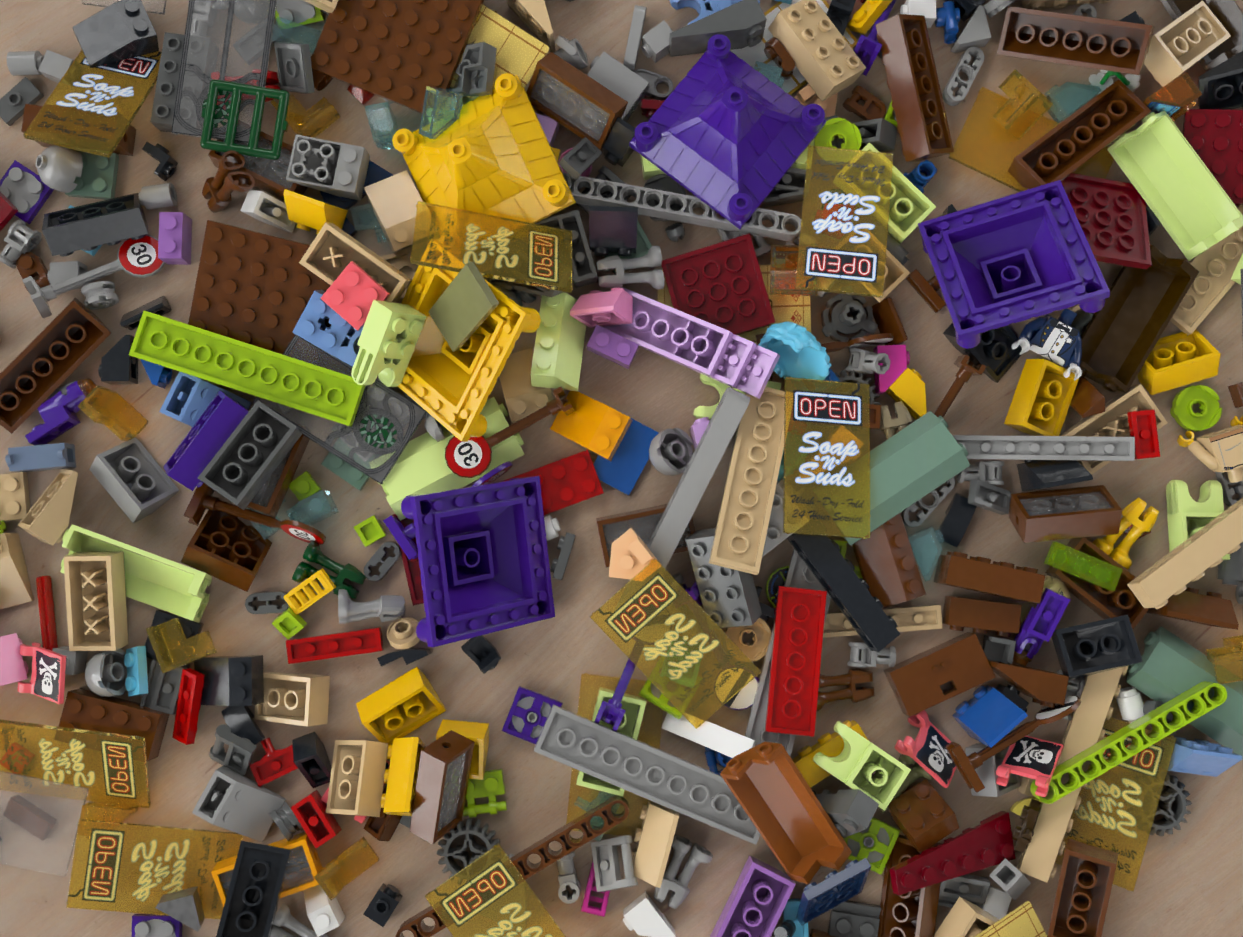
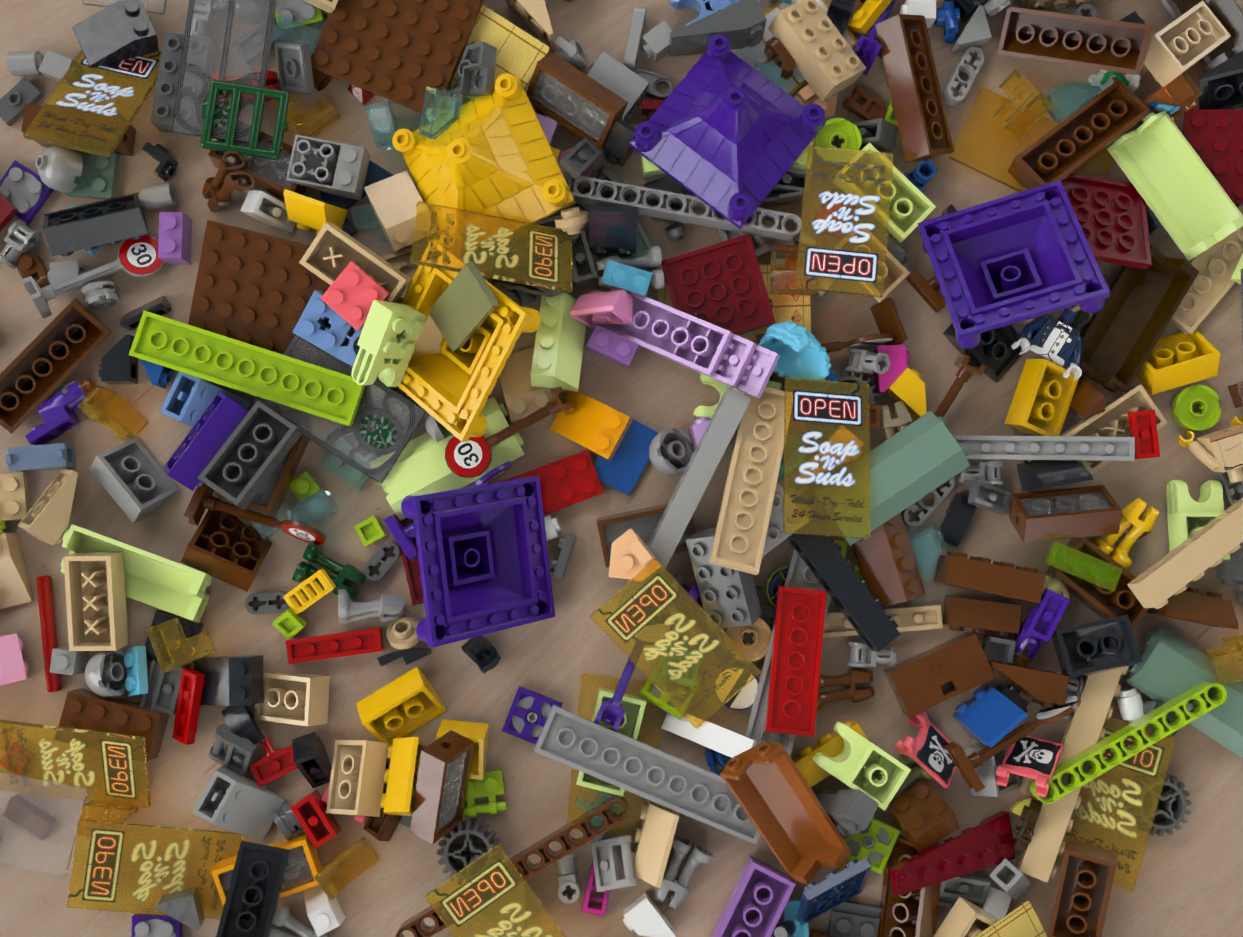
flag [17,642,66,704] -> none
black brick [363,883,403,927] -> none
dark grey piece [821,286,878,342] -> none
medium blue slope [1160,736,1242,777] -> none
none -> tan plate [554,207,589,235]
none -> medium azure plate [601,260,653,296]

